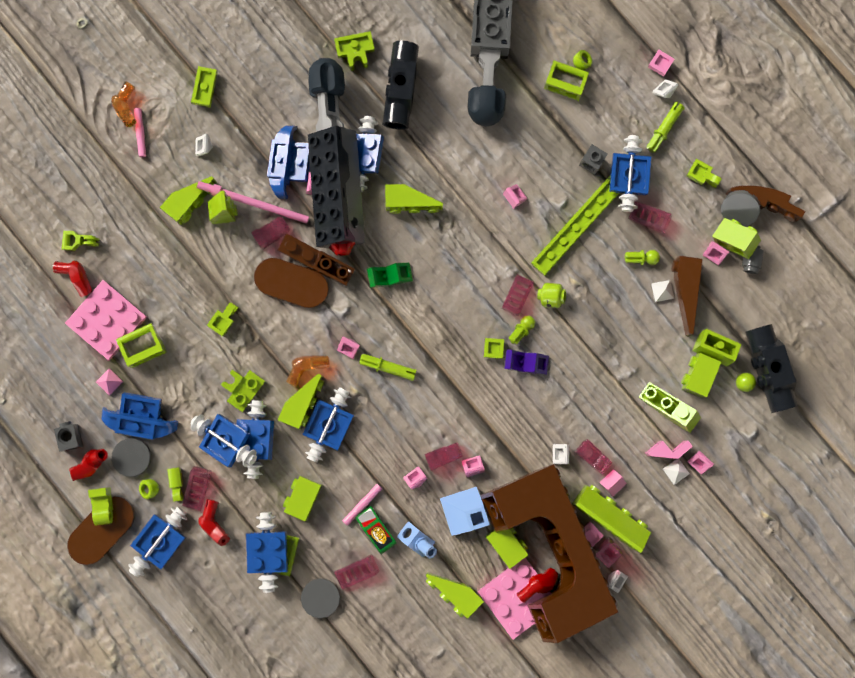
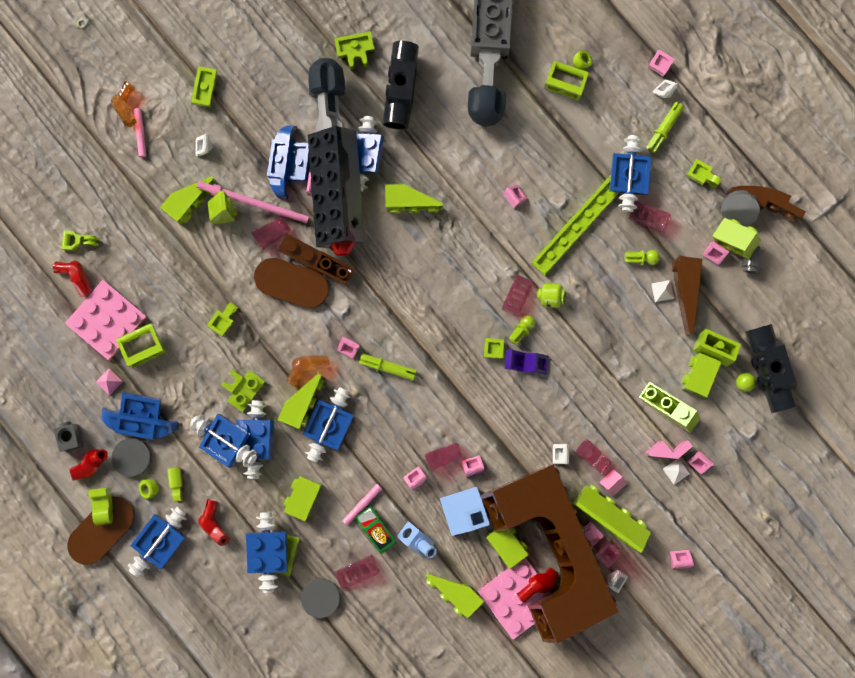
clear pink slope [182,466,212,511] -> none
green slope [367,262,413,288] -> none
dark grey brick [579,144,608,175] -> none
none -> bright pink slope [670,550,694,569]

